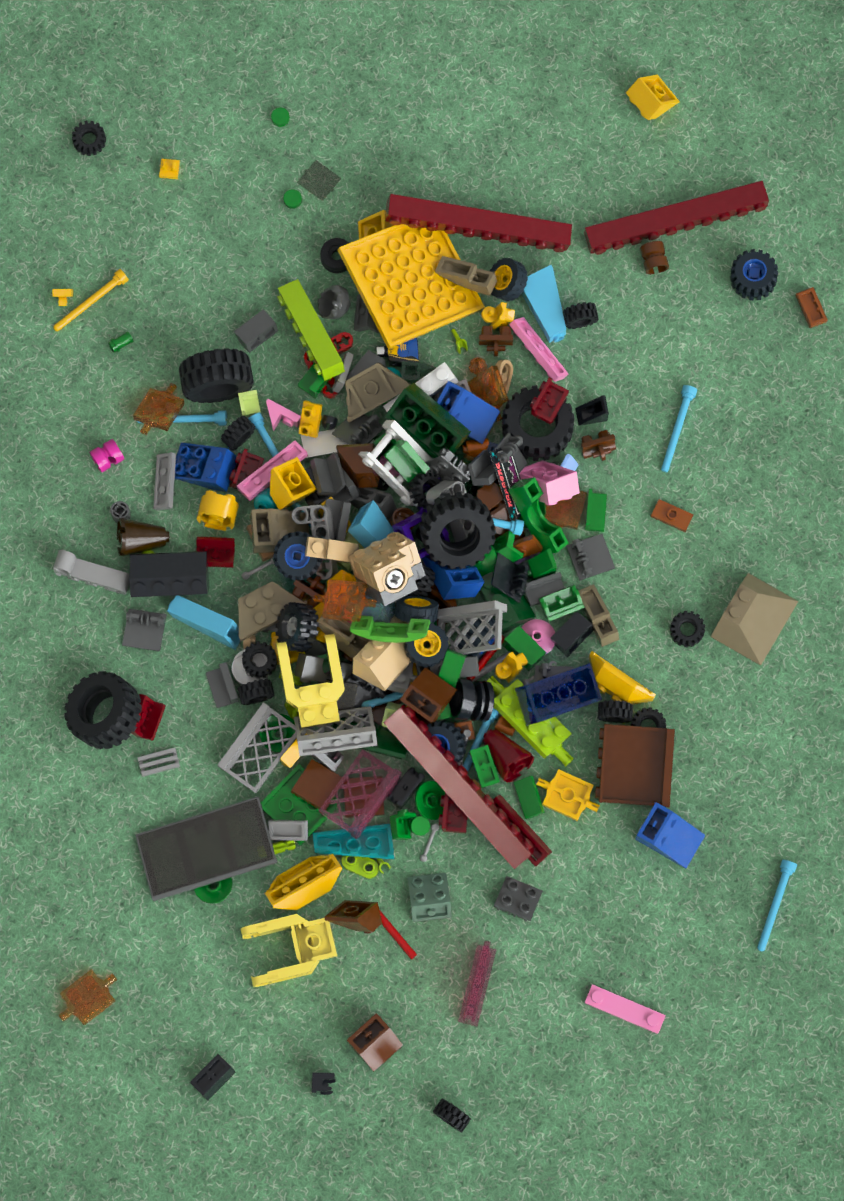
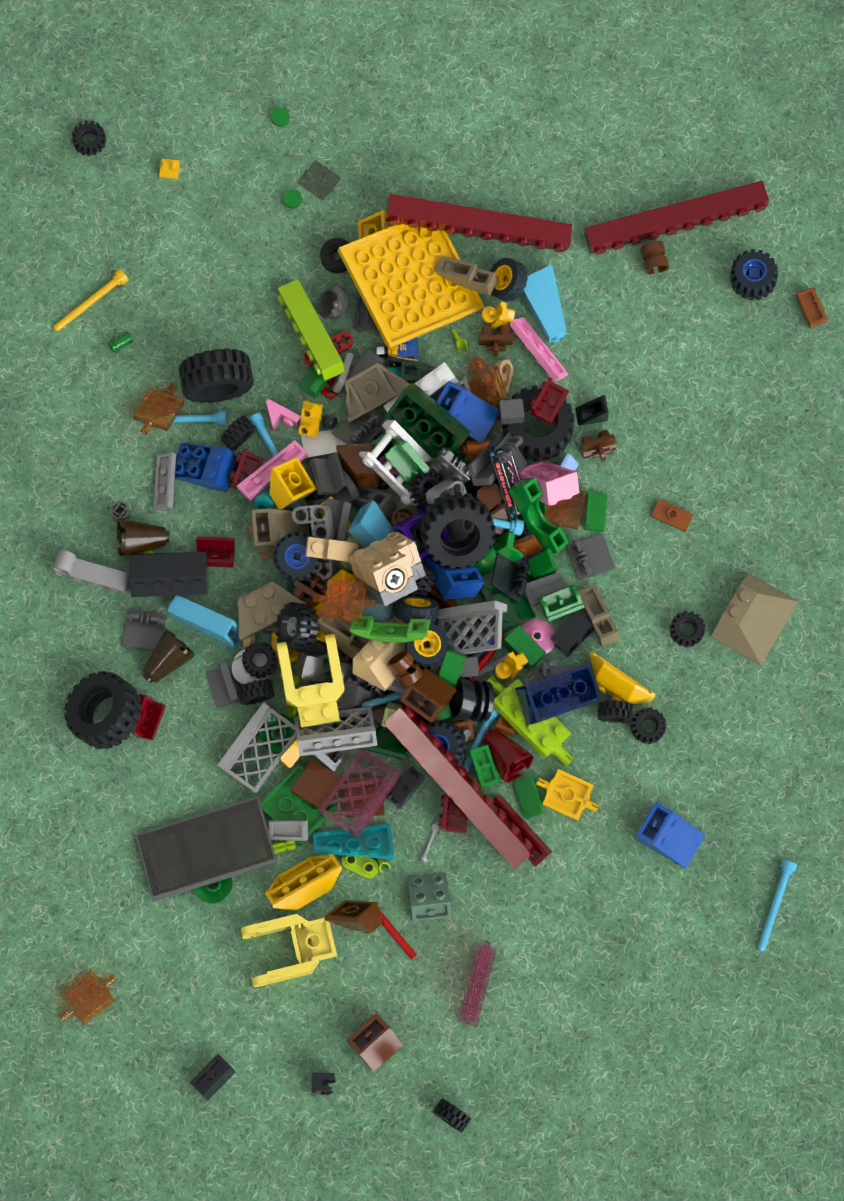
yellow tile [52,289,73,306] -> none
dark pink wheel [89,439,125,473] -> none
light grey tile [137,748,180,777] -> none
yellow brick [197,490,239,531] -> none
dark grey hinge [234,309,278,353] -> none
yellowish green panel [238,390,261,417] -> none
light grey hinge [242,557,275,580] -> none
green bracket [390,809,417,840] -> none
green tile [409,816,430,836] -> none
green dish [415,781,445,820] -> none
dark grey hinge [494,876,543,922] -> none
black tyre [563,302,599,329] -> none
bright pink plate [585,984,666,1034] -> none
reddish brown panel [595,724,675,808] -> none
yellow slope [626,75,680,120] -> none
medium azure piece [661,385,697,472] -> none
none -> dark brown cone [143,630,195,683]
none -> reddish brown wheel [387,650,423,687]
none -> dark grey panel [499,399,524,425]

